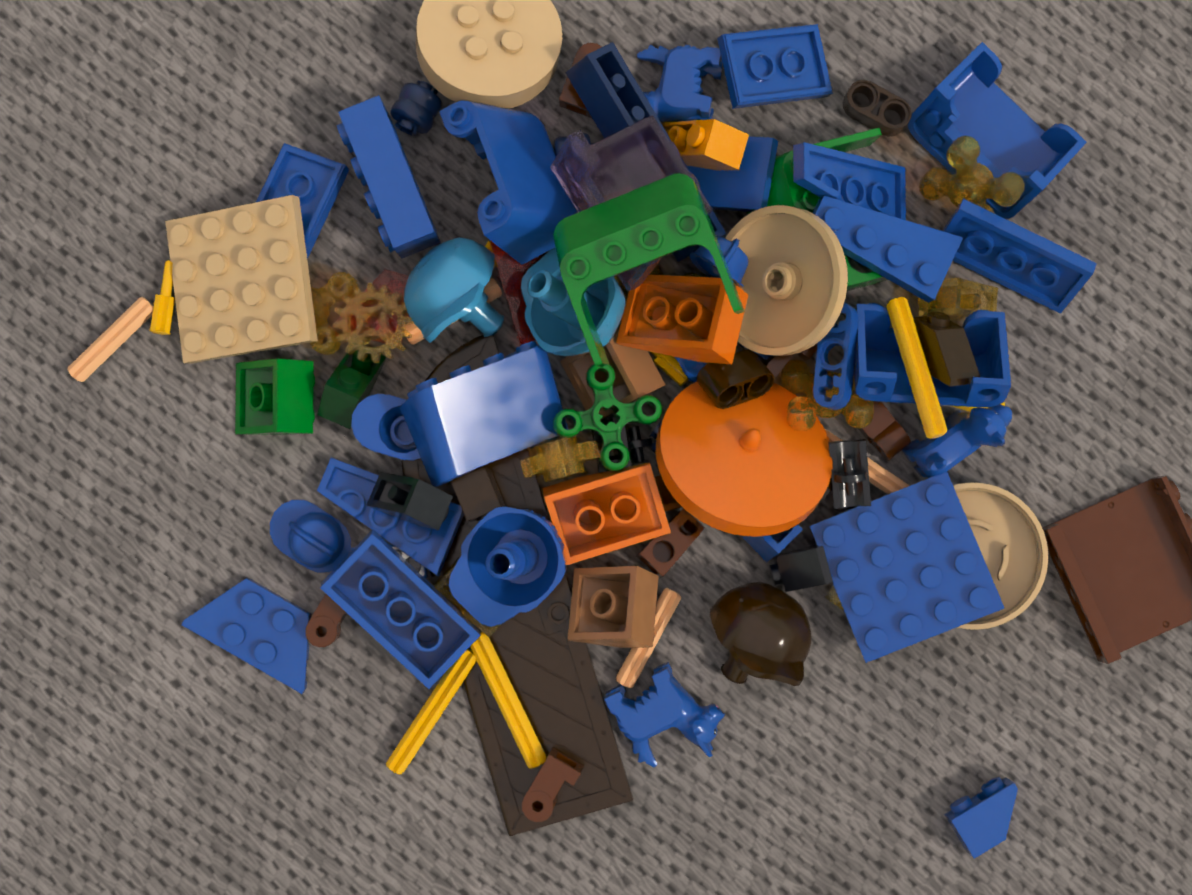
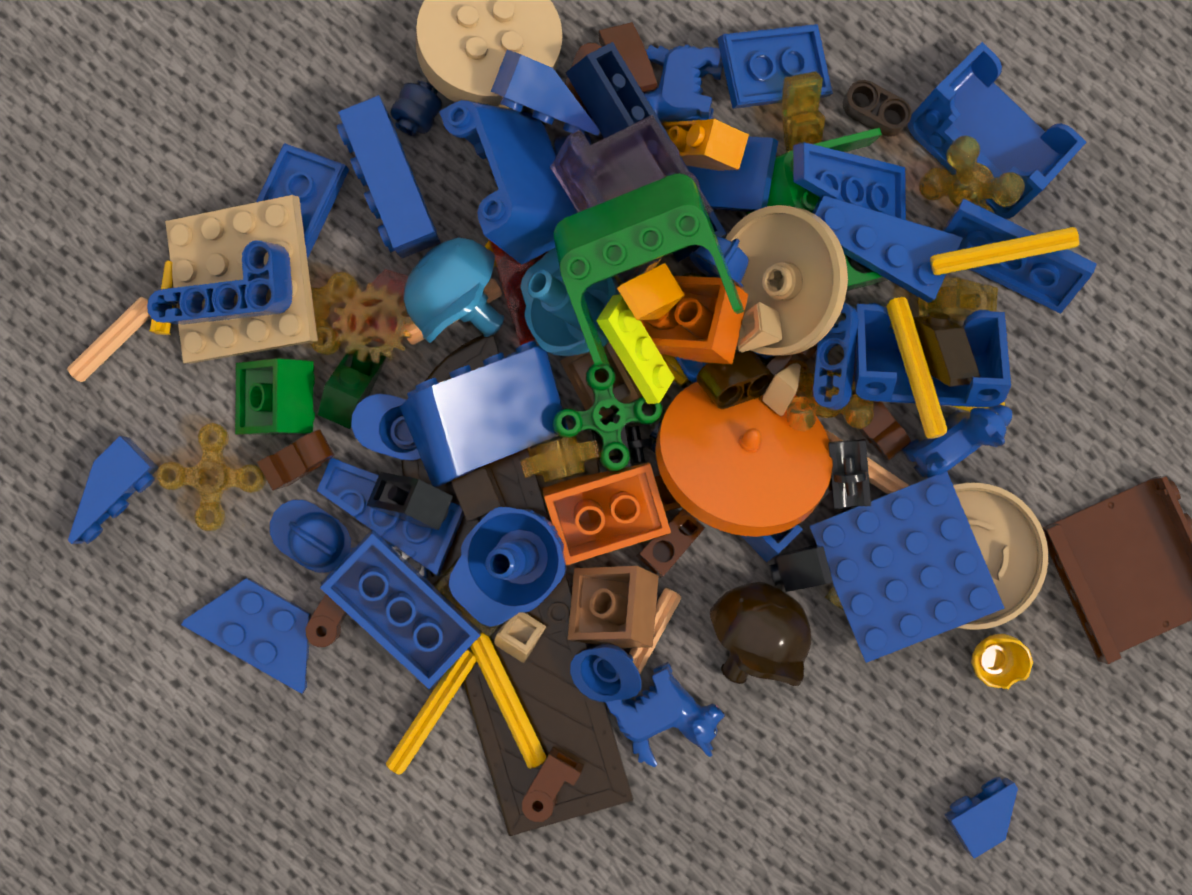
none -> blue slope [68,436,159,544]
none -> blue beam [147,240,293,325]
none -> clear yellow gear [156,423,267,532]
none -> reddish brown leg [257,430,334,491]
none -> blue slope [491,49,600,138]
none -> tan slope [494,612,546,663]
none -> blue piece [570,643,641,702]
none -> neon yellow plate [596,294,675,404]
none -> reddish brown slope [599,22,657,92]
none -> light orange slope [617,263,685,320]
none -> tan slope [737,302,783,352]
none -> tan slope [762,363,801,416]
none -> clear yellow slope [782,71,825,152]
none -> yellow axle [930,227,1079,275]
none -> yellow hair [971,634,1033,689]

